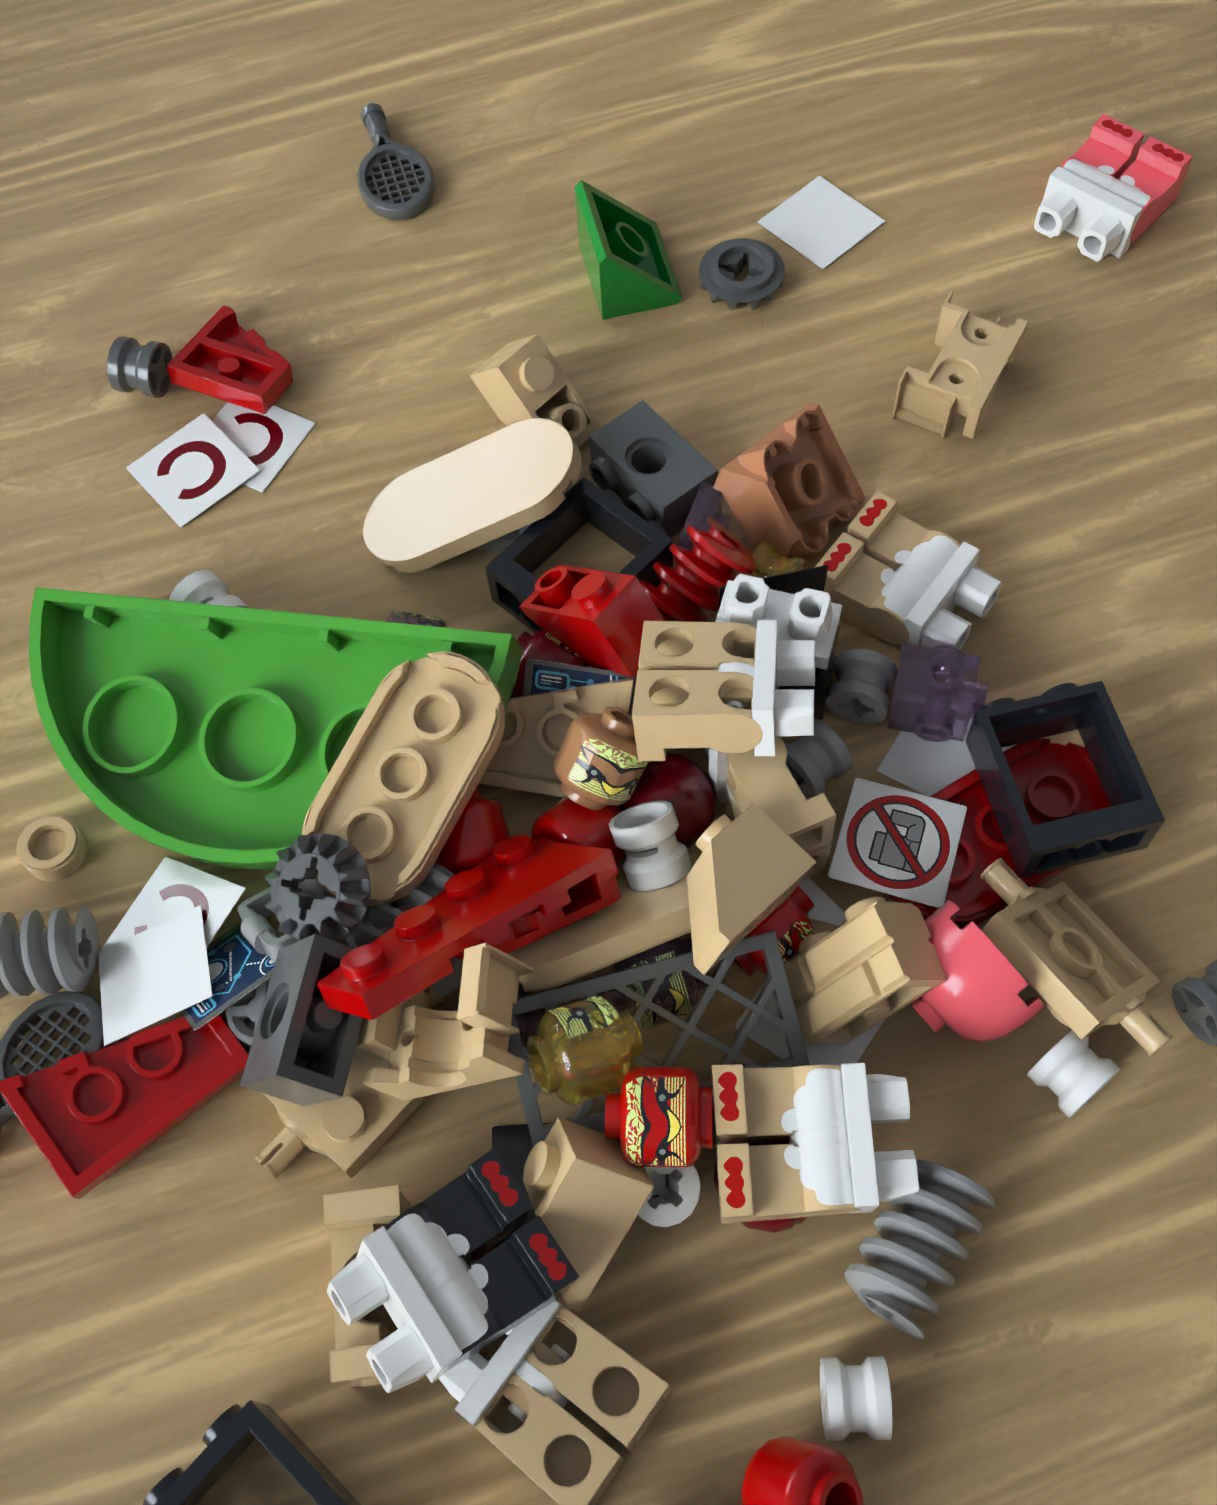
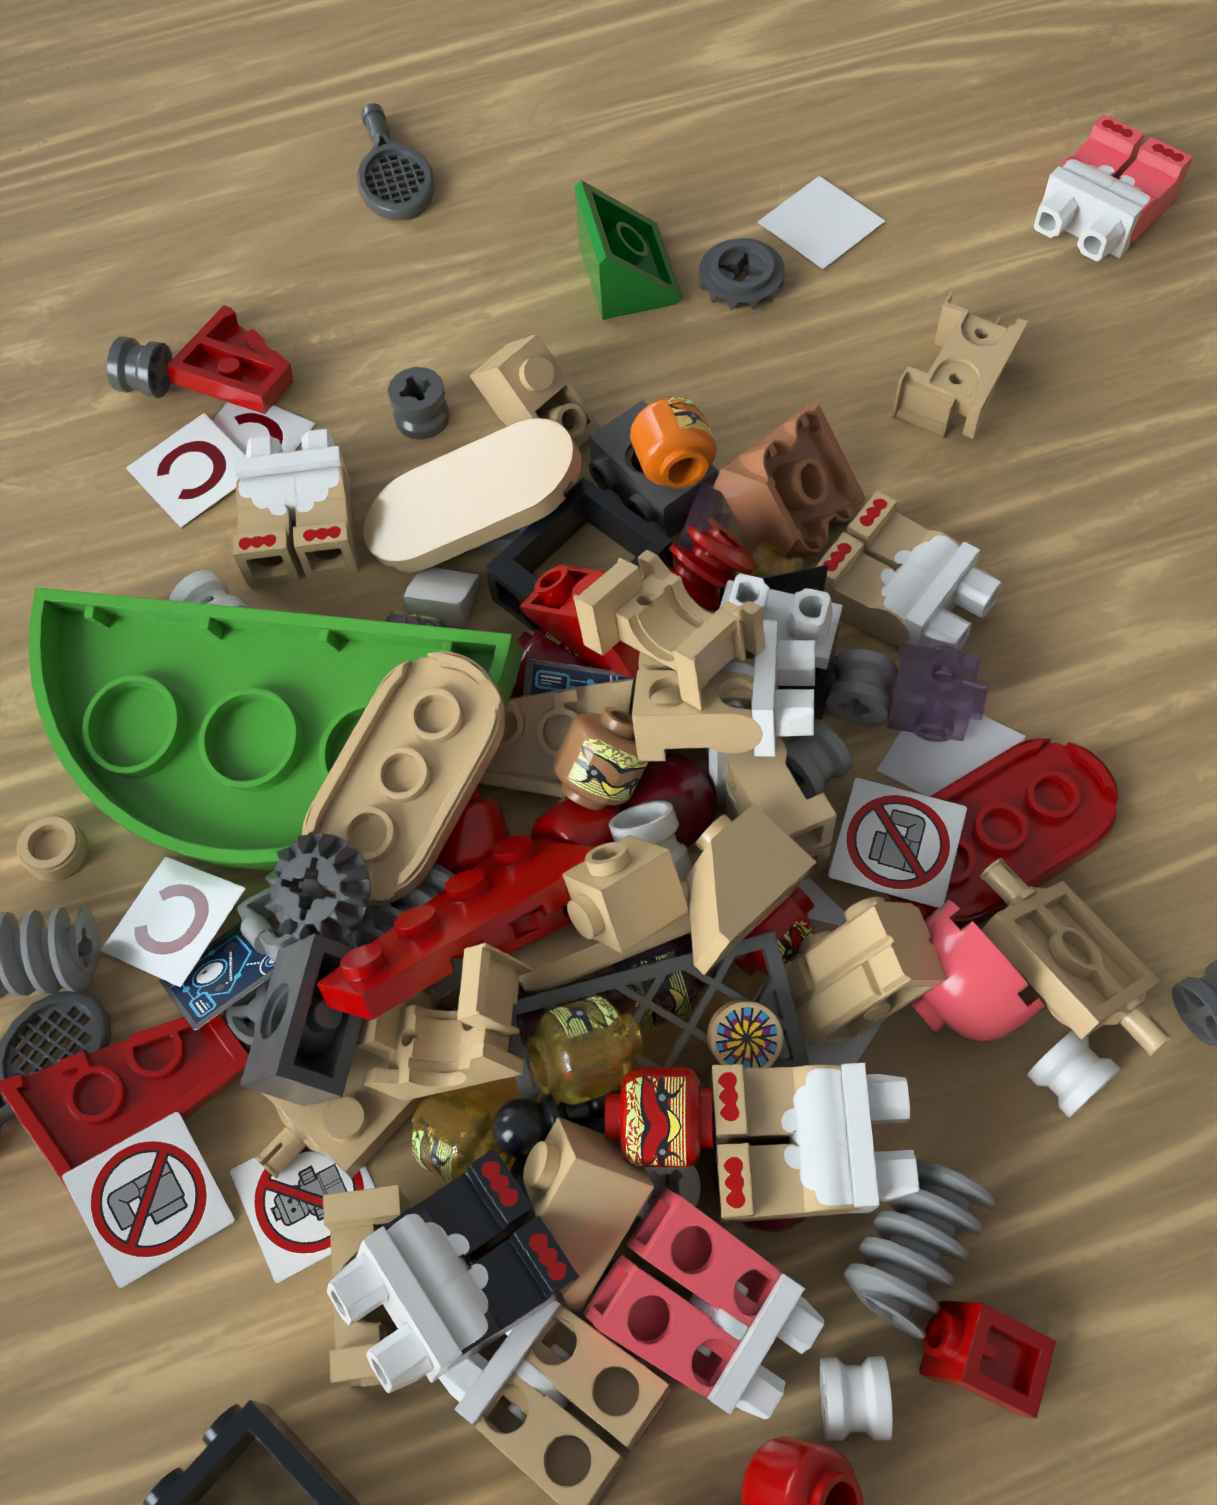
white sticker [98,905,213,1046] -> none
black window [965,681,1165,879] -> none
none -> sticker [62,1112,235,1288]
none -> sticker [230,1146,375,1283]
none -> hips [233,429,359,586]
none -> dark grey wheel [388,367,450,440]
none -> white slope [403,567,480,628]
none -> clear yellow head [412,1086,516,1183]
none -> black bar [492,1088,621,1159]
none -> tan brick [562,835,689,953]
none -> tan piece [573,550,766,711]
none -> coral hips [583,1186,824,1420]
none -> orange head [630,396,717,489]
none -> tile [707,999,783,1068]
none -> red bracket [919,1301,1056,1419]

